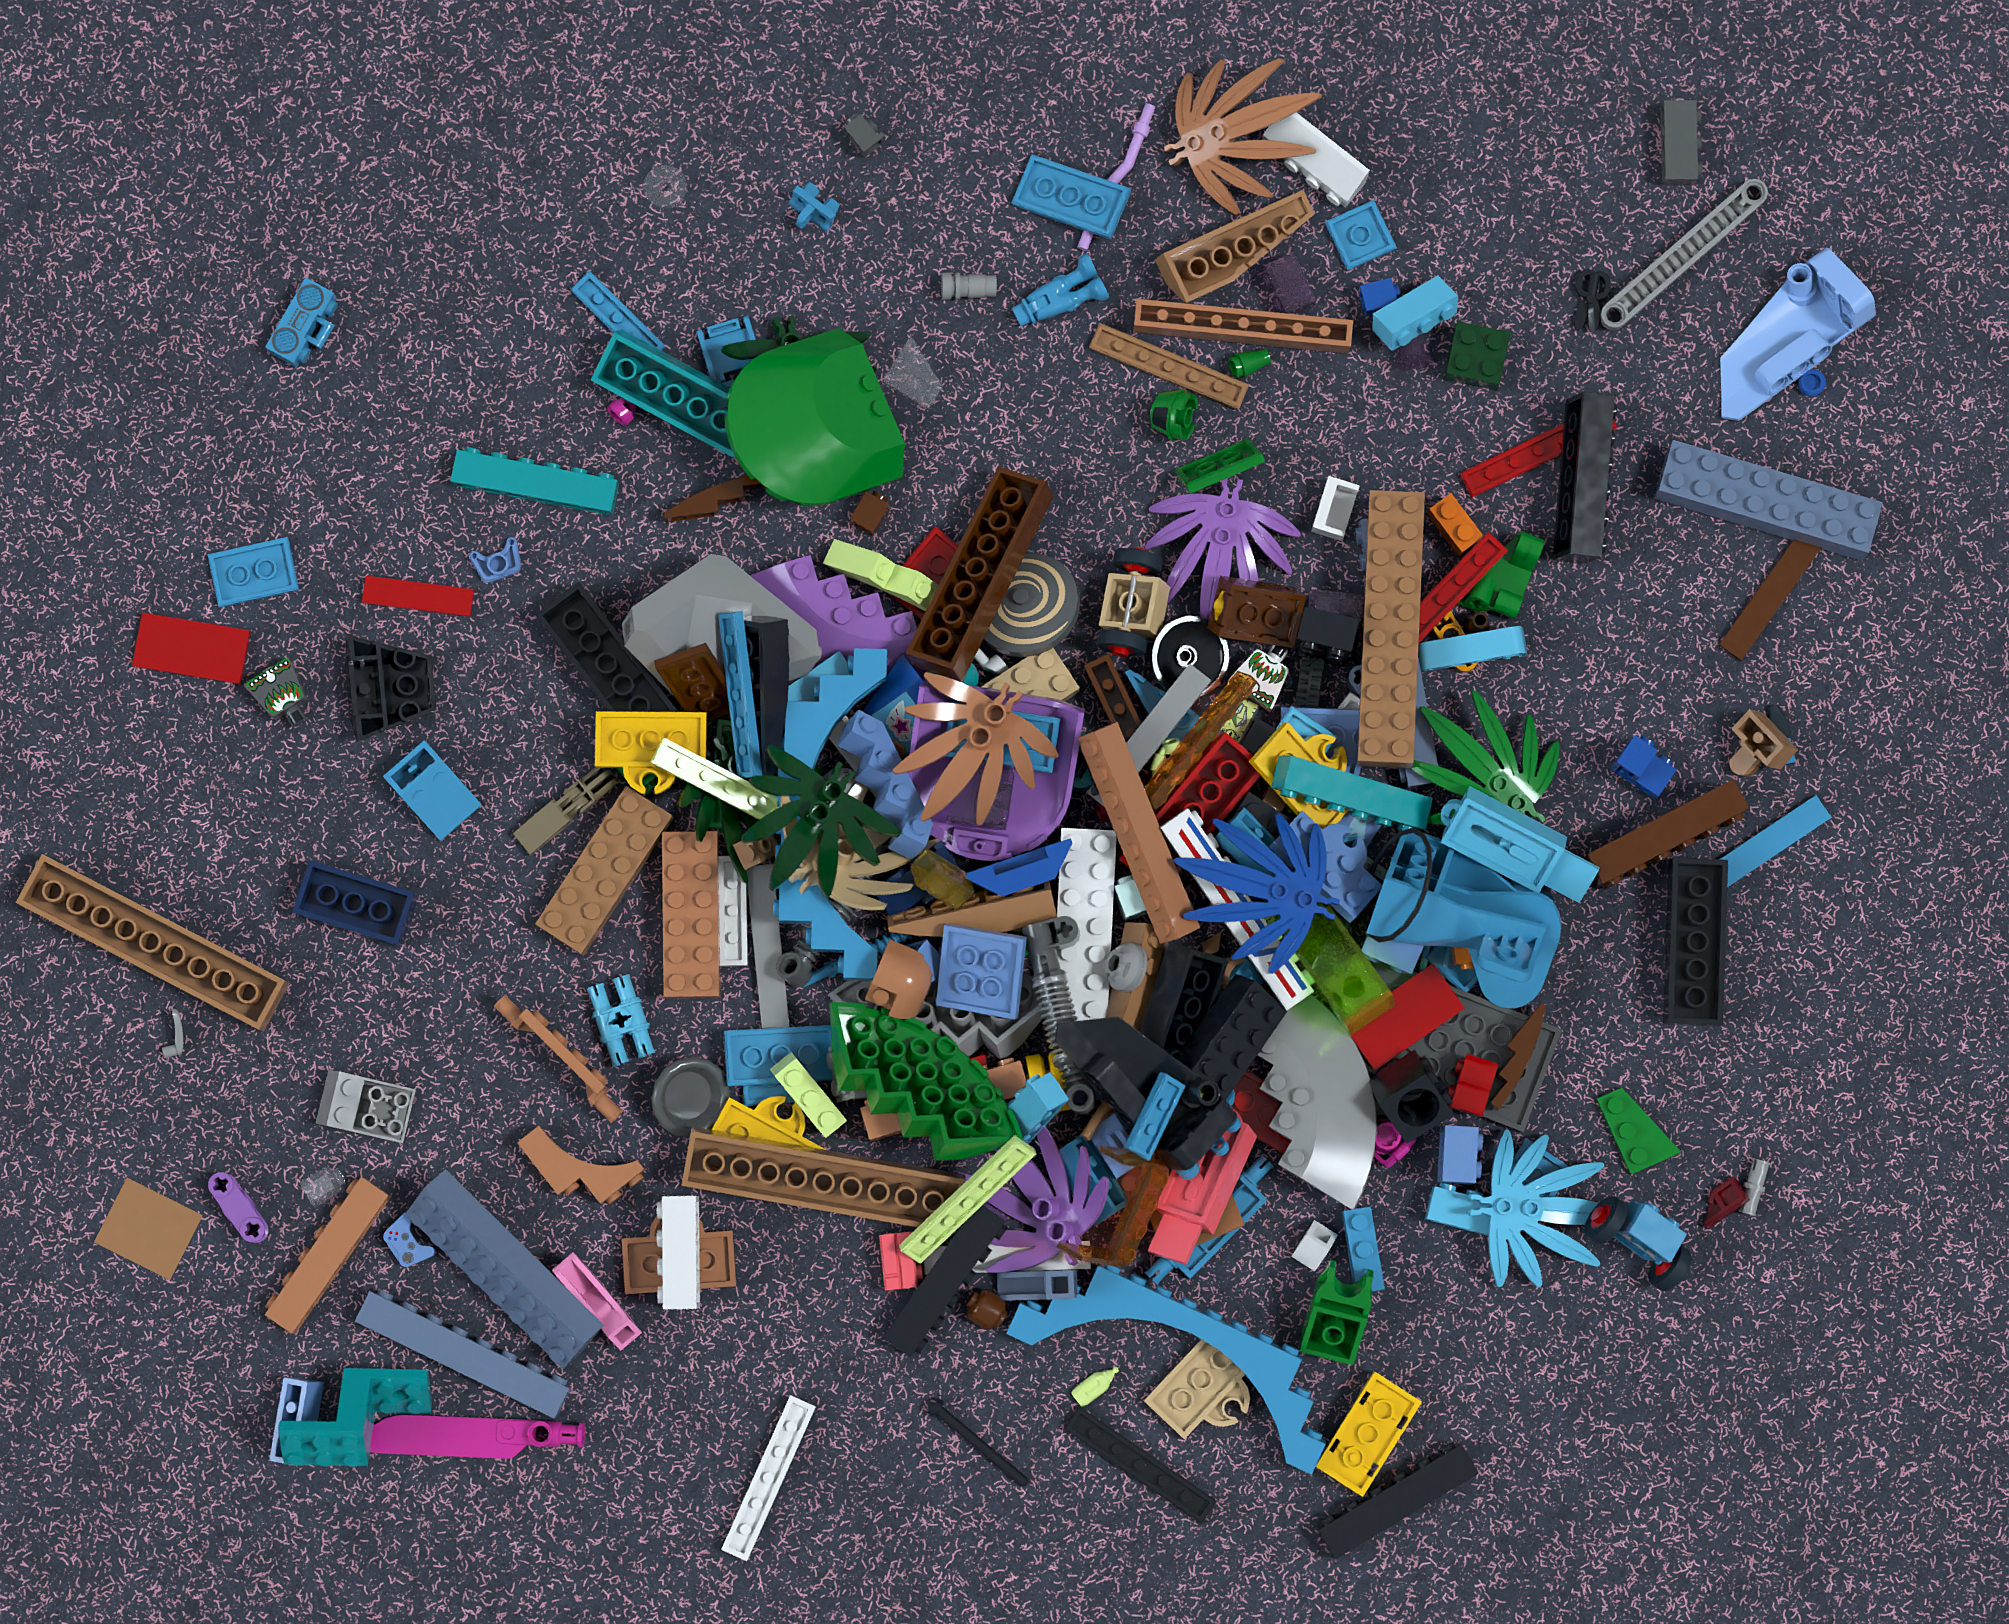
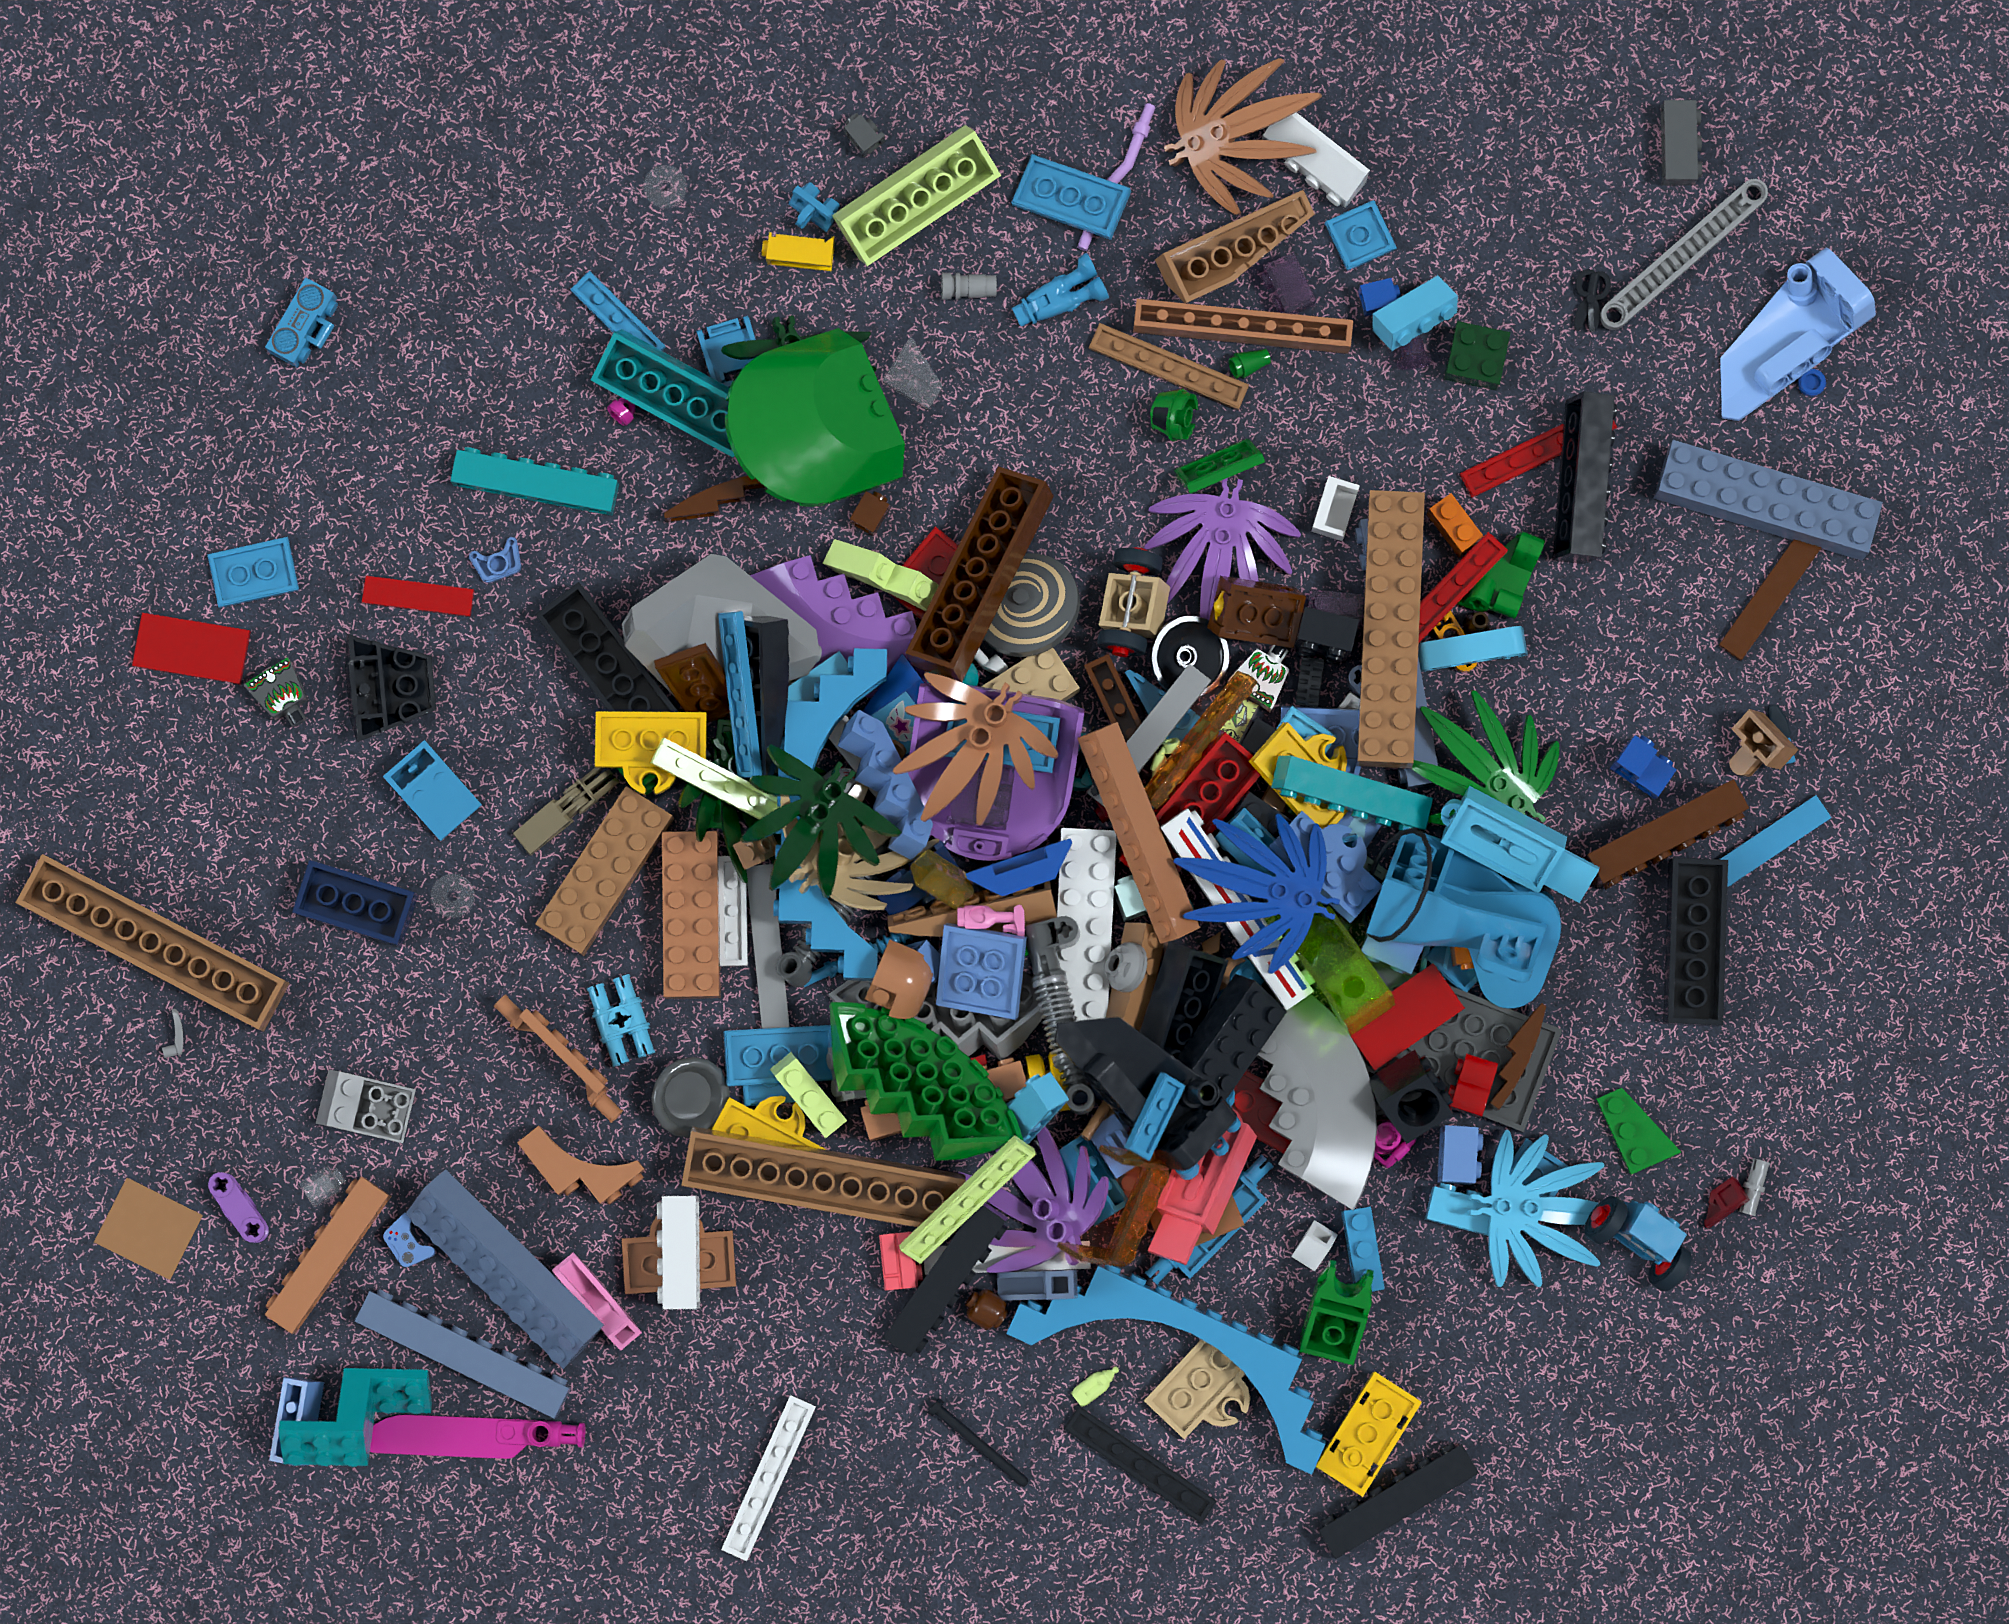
none -> clear piece [431,874,476,918]
none -> yellow window [762,232,835,272]
none -> yellowish green brick [832,125,1001,266]
none -> bright pink piece [957,905,1025,936]

